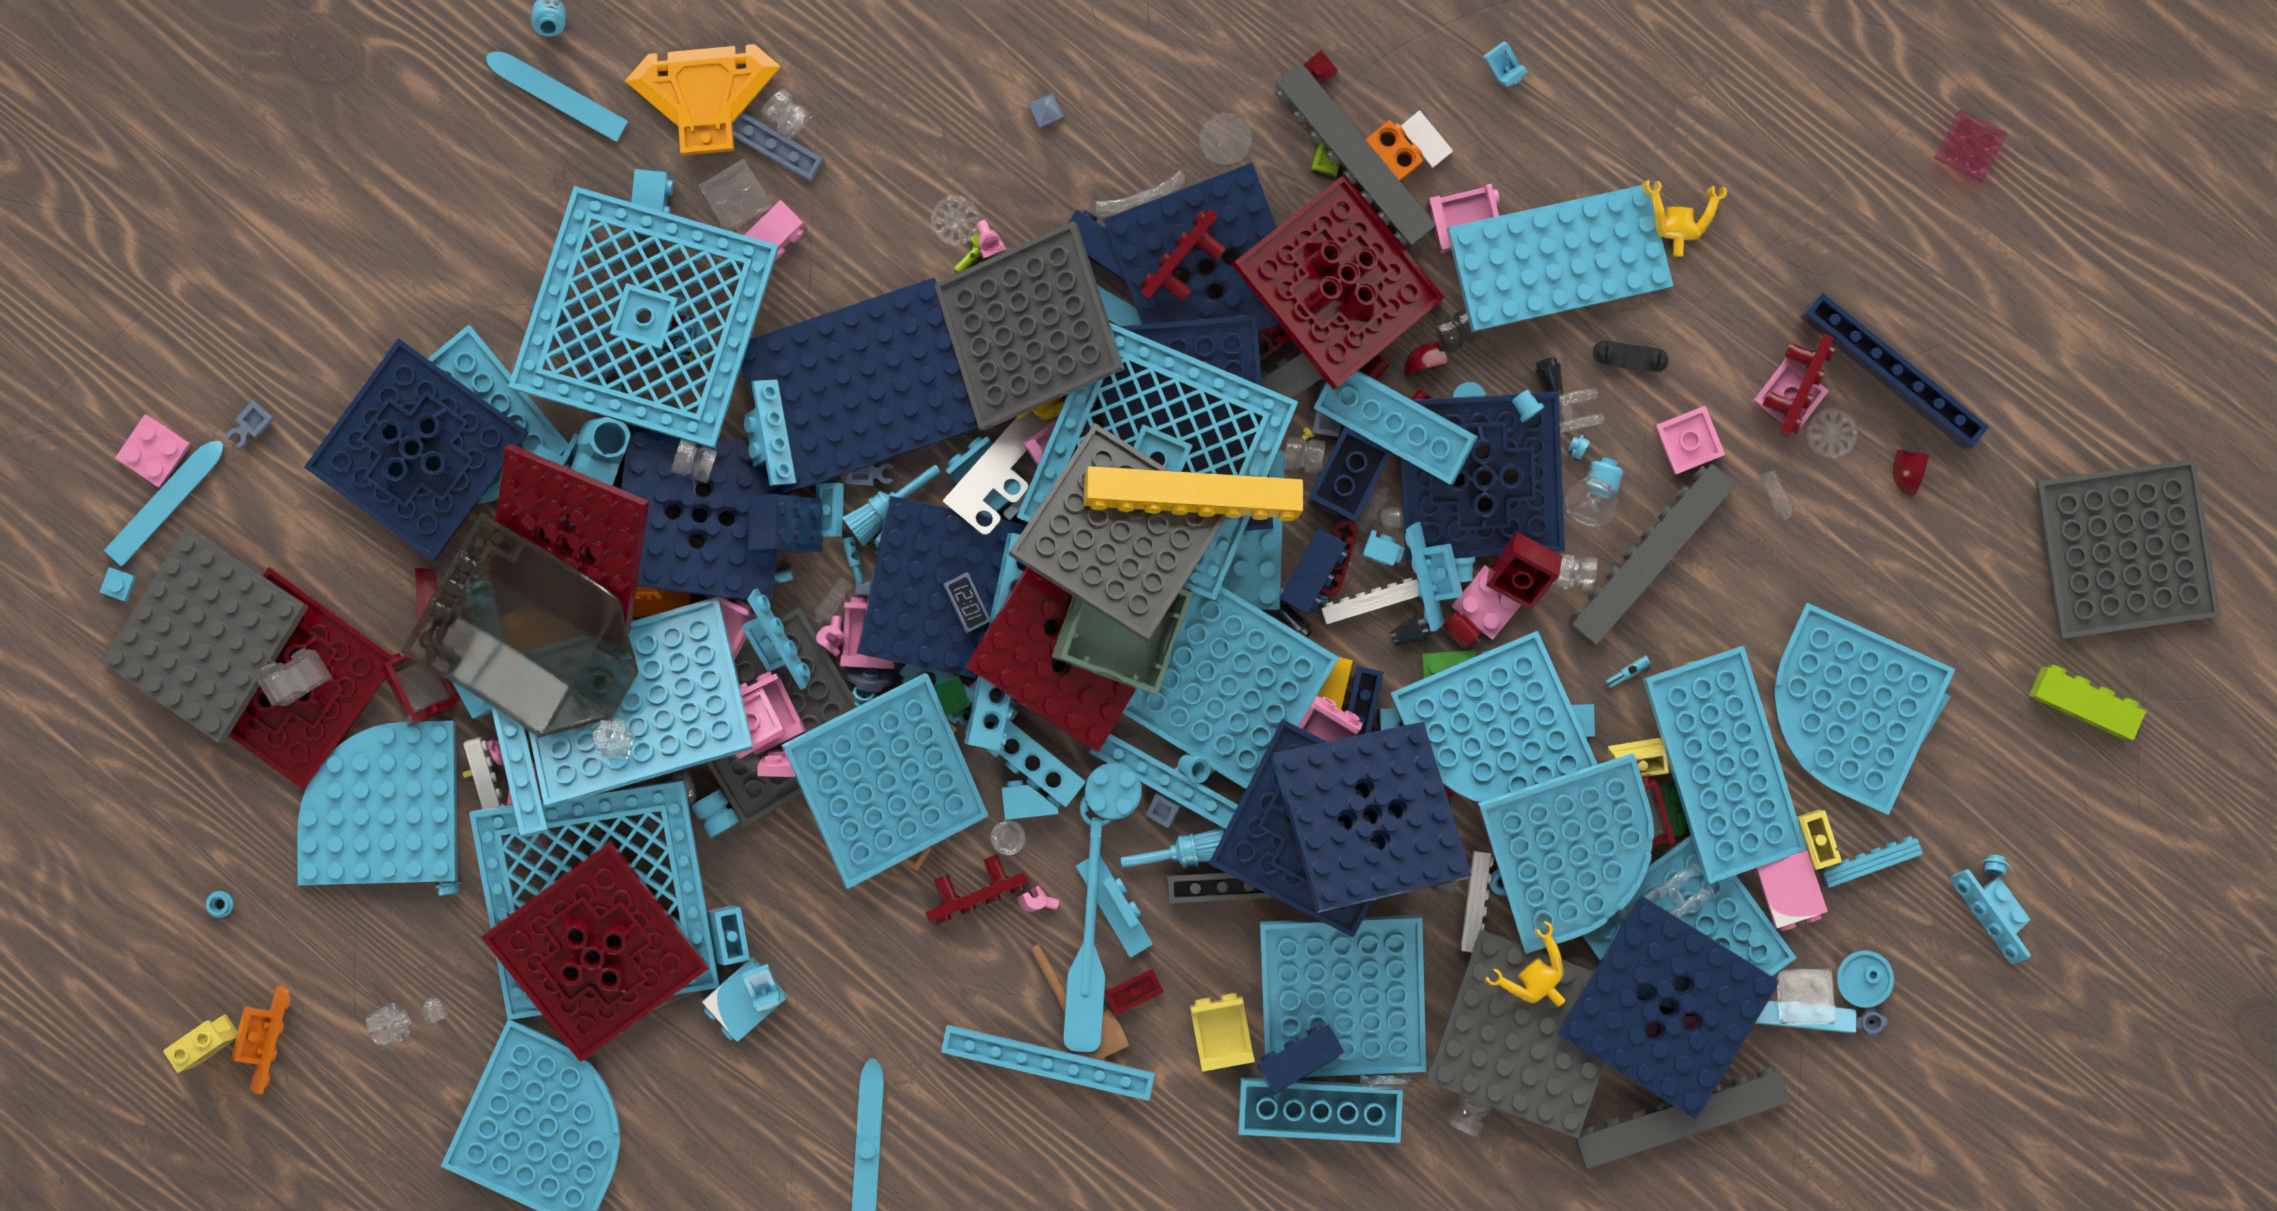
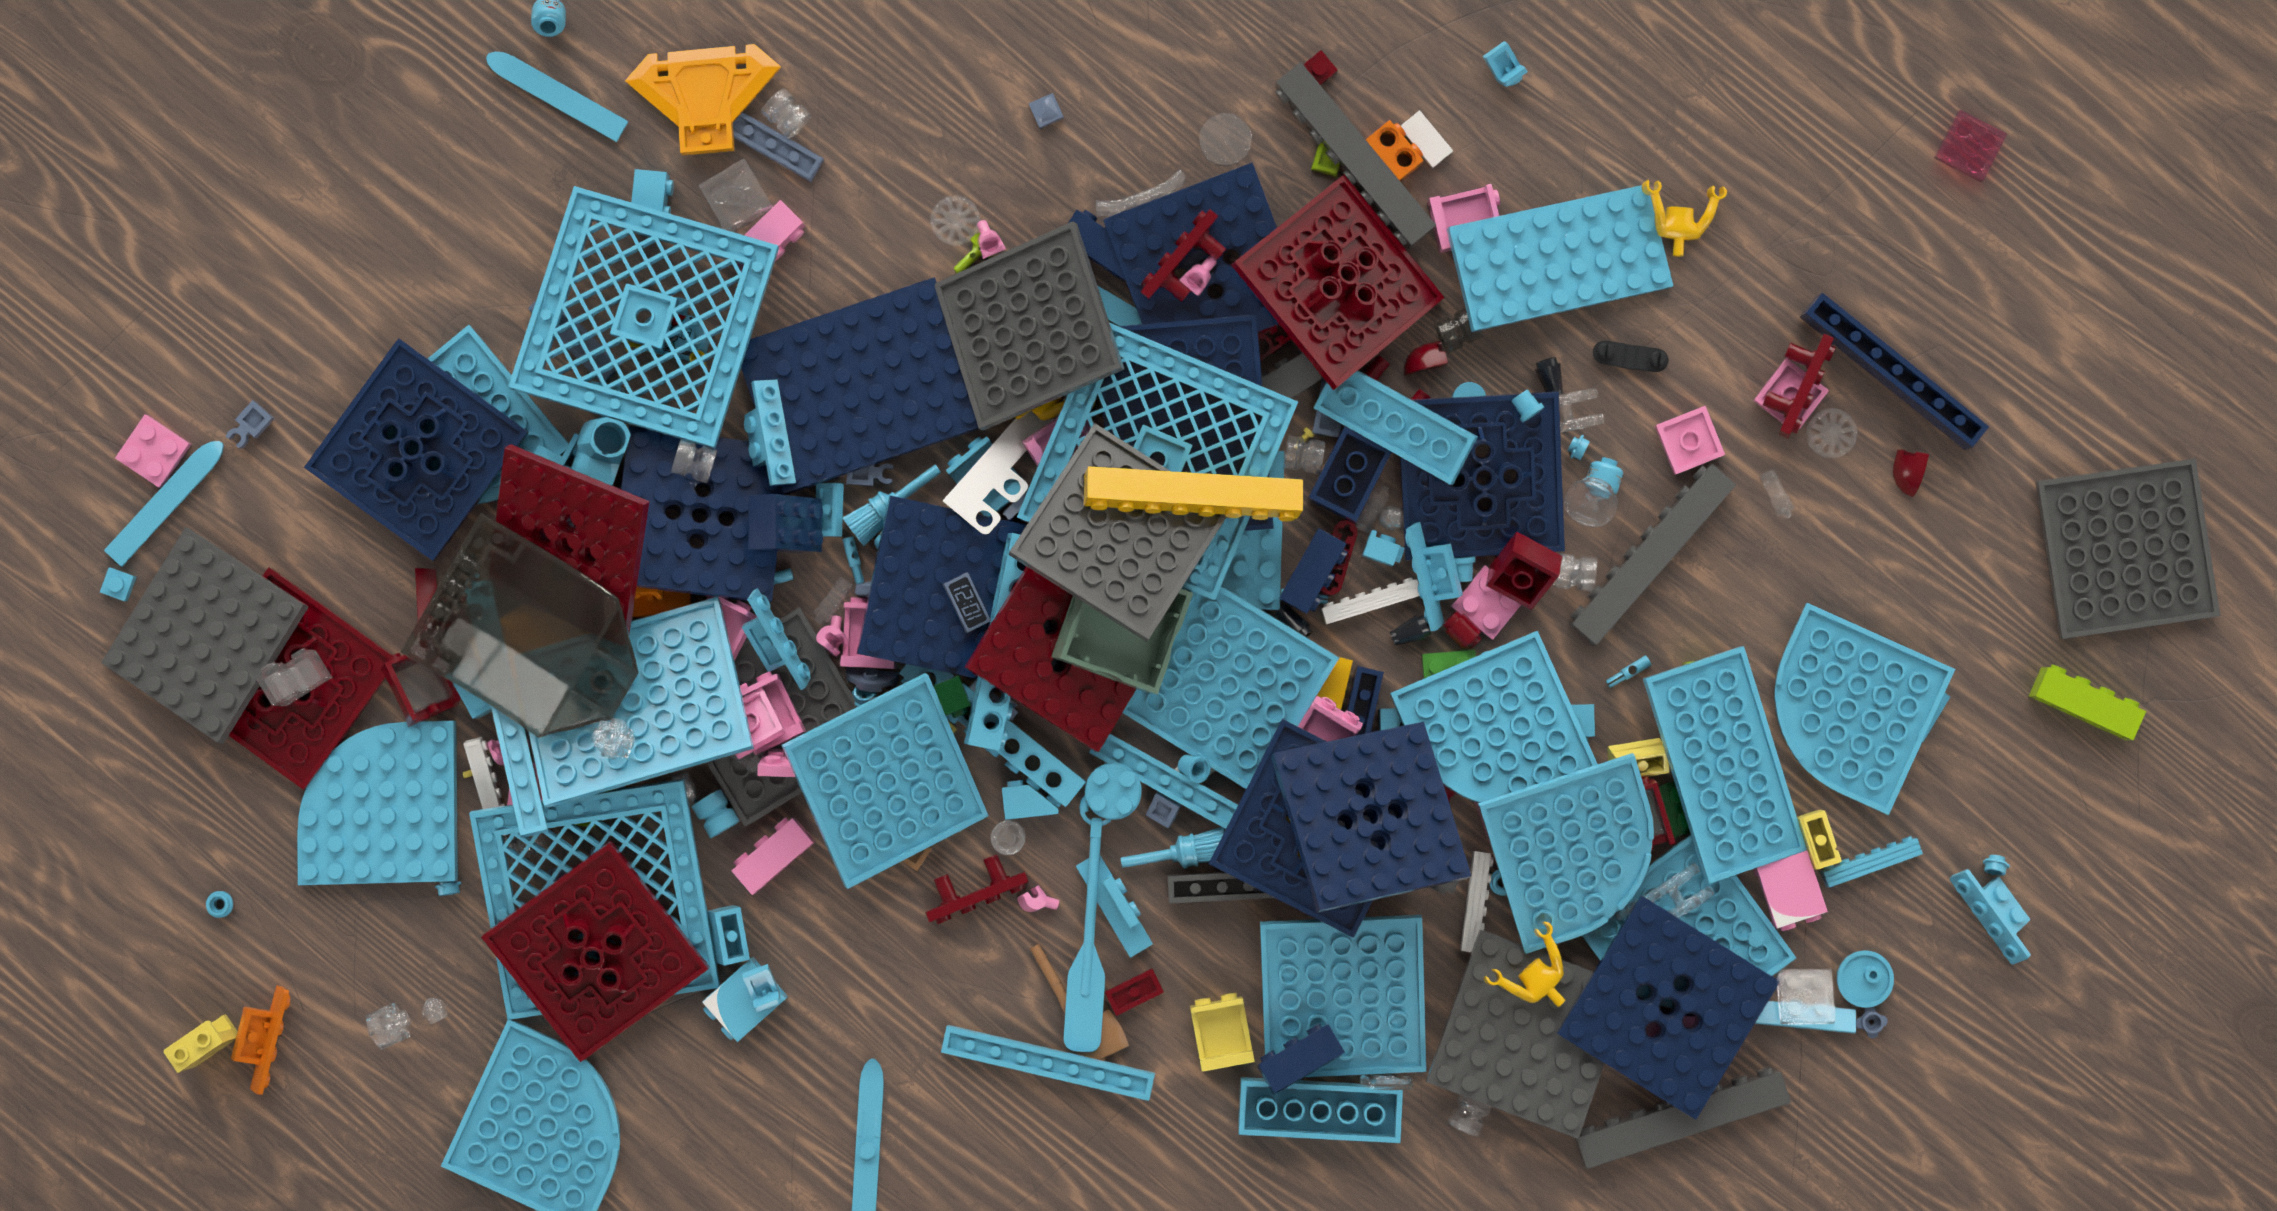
none -> bright pink brick [731,818,816,895]
none -> bright pink piece [1180,256,1217,296]

